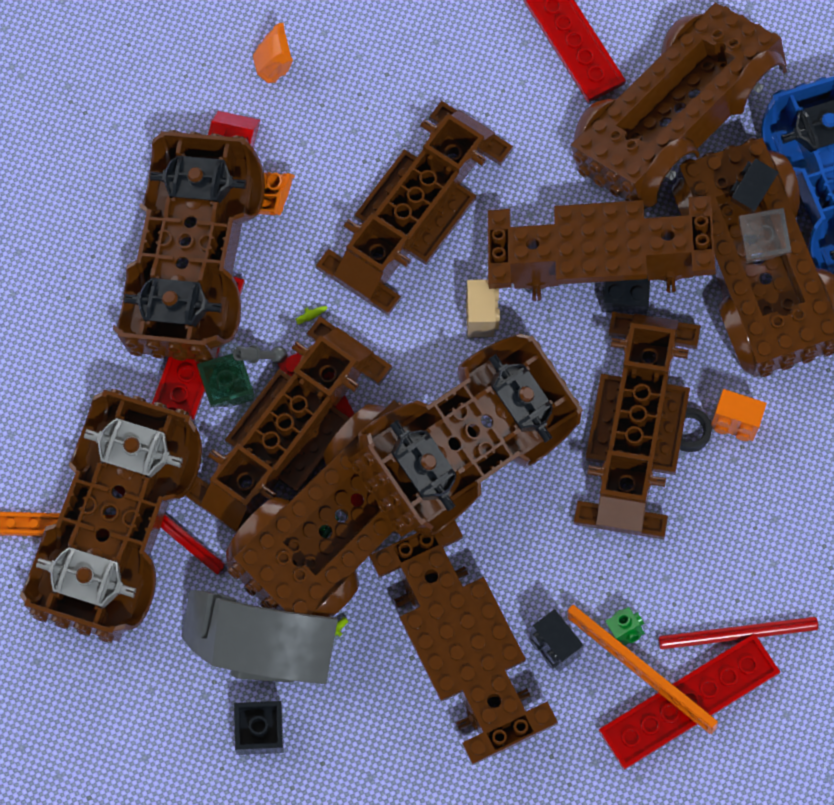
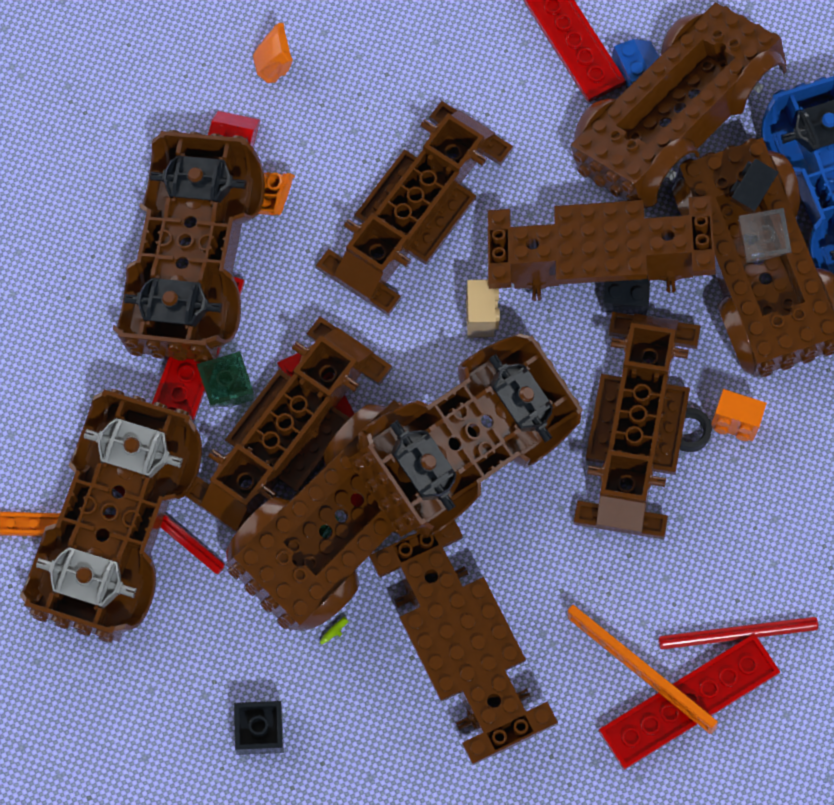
dark grey beam [181,590,338,684] -> none
dark grey pin [233,345,288,364] -> none
lime helmet [295,306,328,325] -> none
black brick [530,609,584,672] -> none
green brick [605,607,645,646] -> none
none -> blue slope [612,39,659,89]

